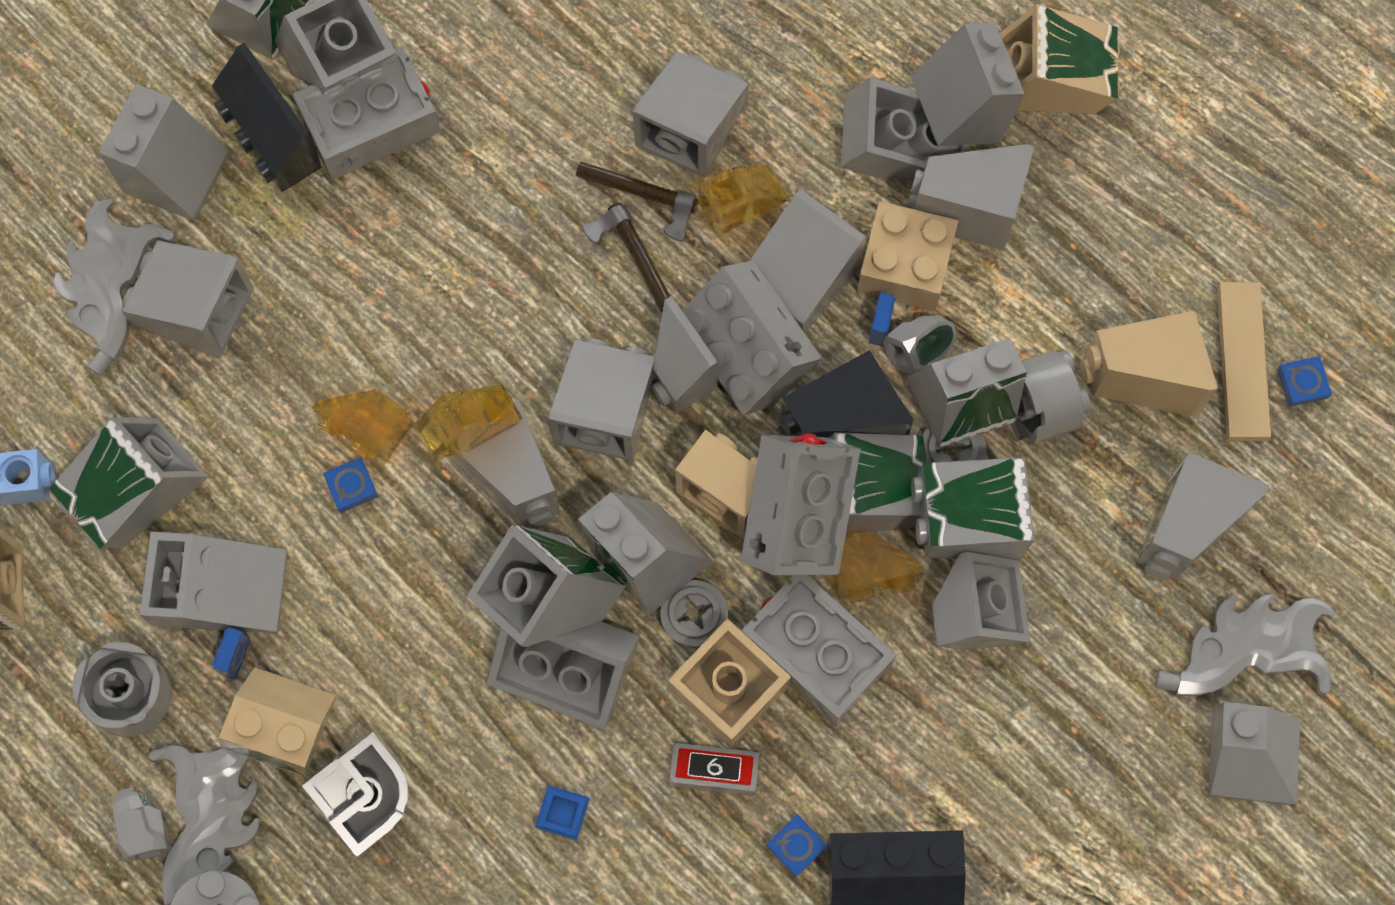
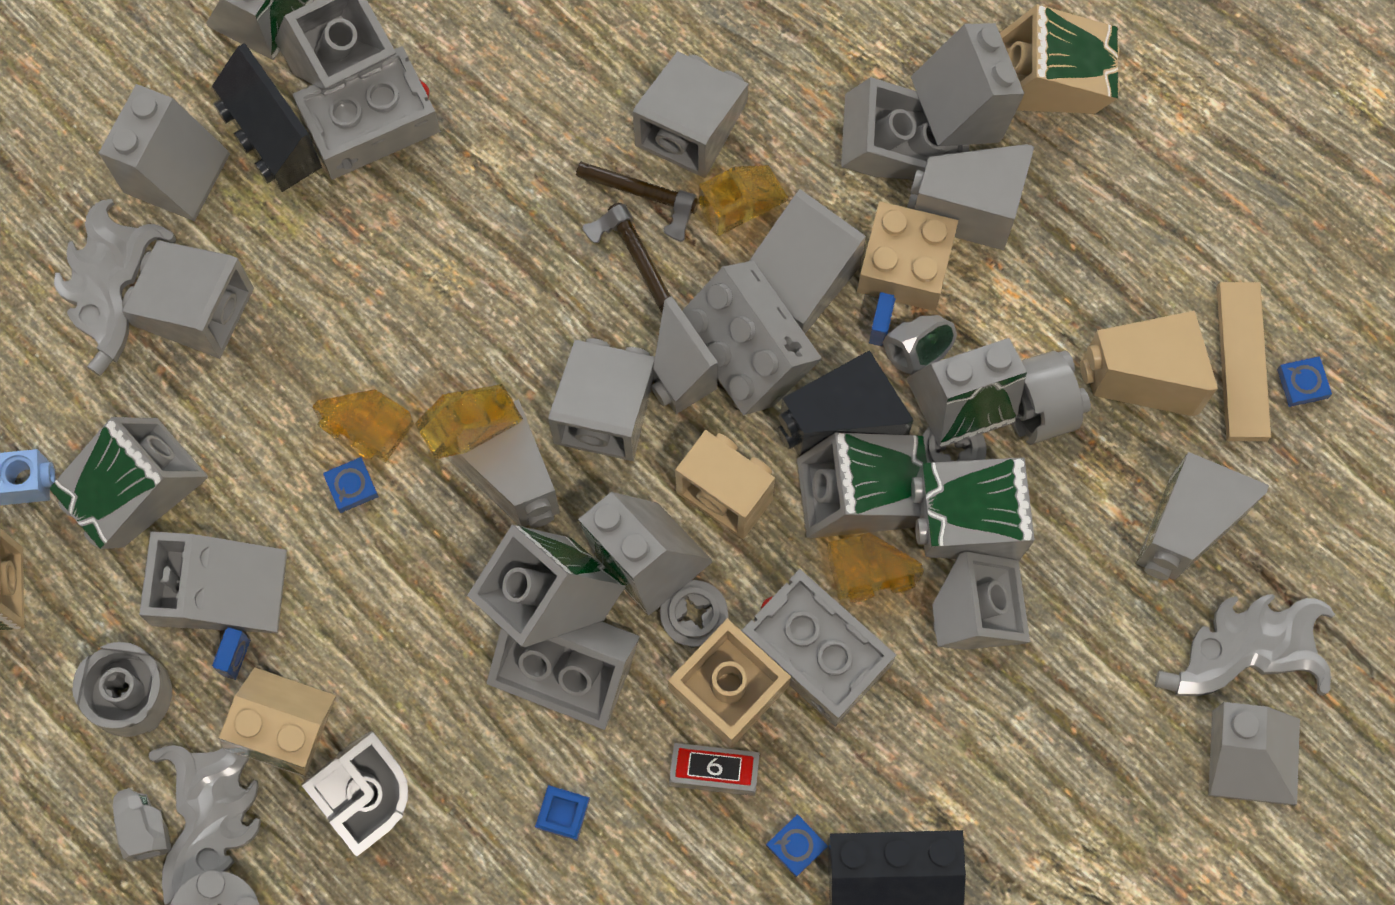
light grey piece [740,433,861,575] -> none

